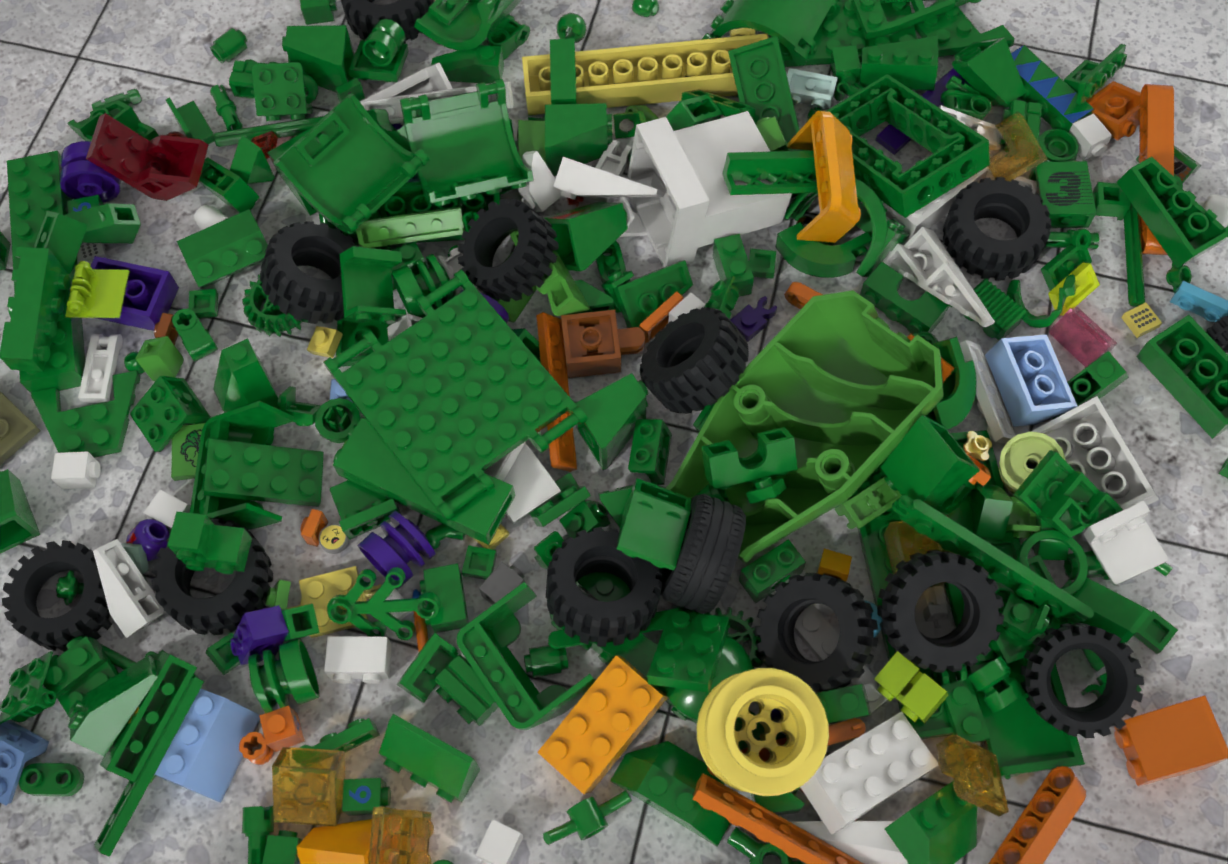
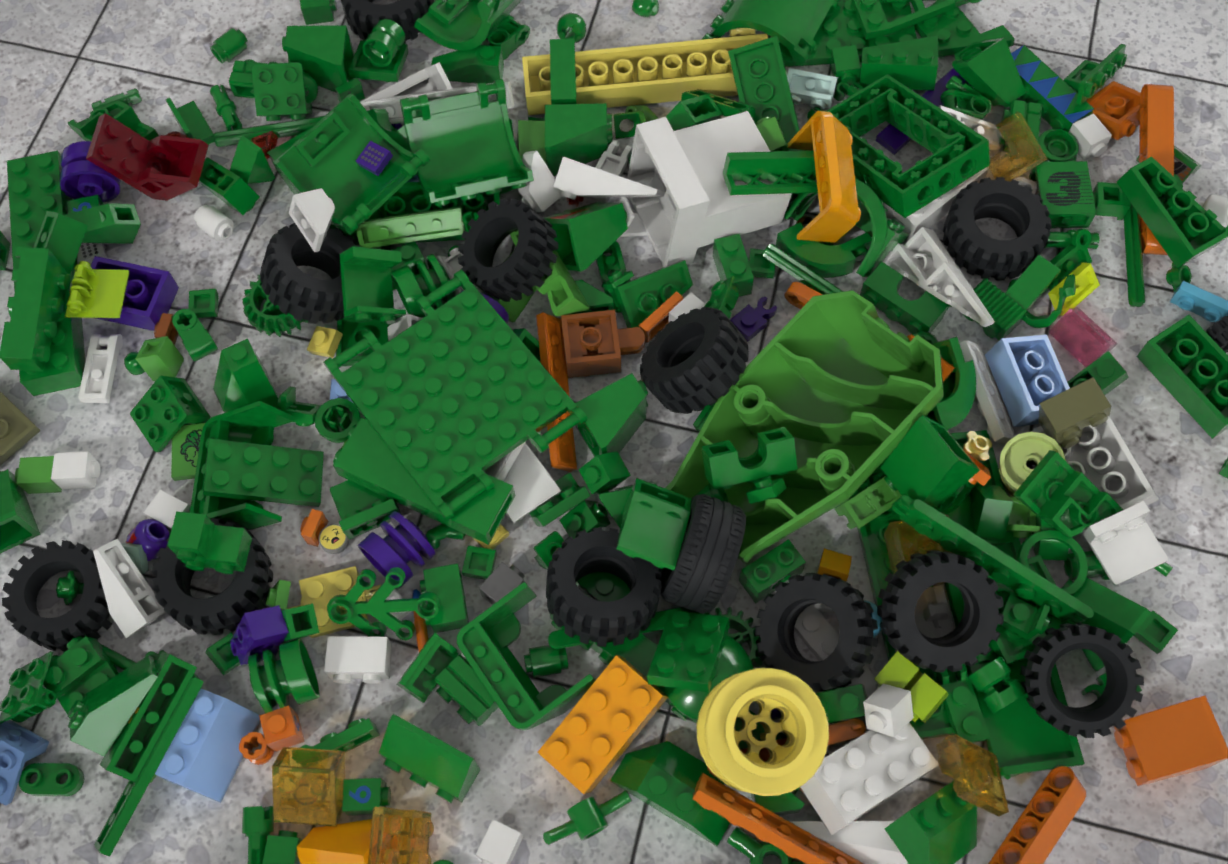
green wing [31,370,141,458] -> none
green slope [177,209,268,289] -> none
green bracket [628,419,672,484] -> none
light yellow tile [1121,303,1162,338] -> none
none -> bright green brick [15,456,62,494]
none -> white slope [289,188,335,252]
none -> dark purple tile [356,140,393,176]
none -> green brick [579,451,631,494]
none -> green axle [763,243,844,295]
none -> white brick [863,684,914,737]
none -> green tile [1005,255,1061,311]
none -> olive brick [1039,377,1112,449]

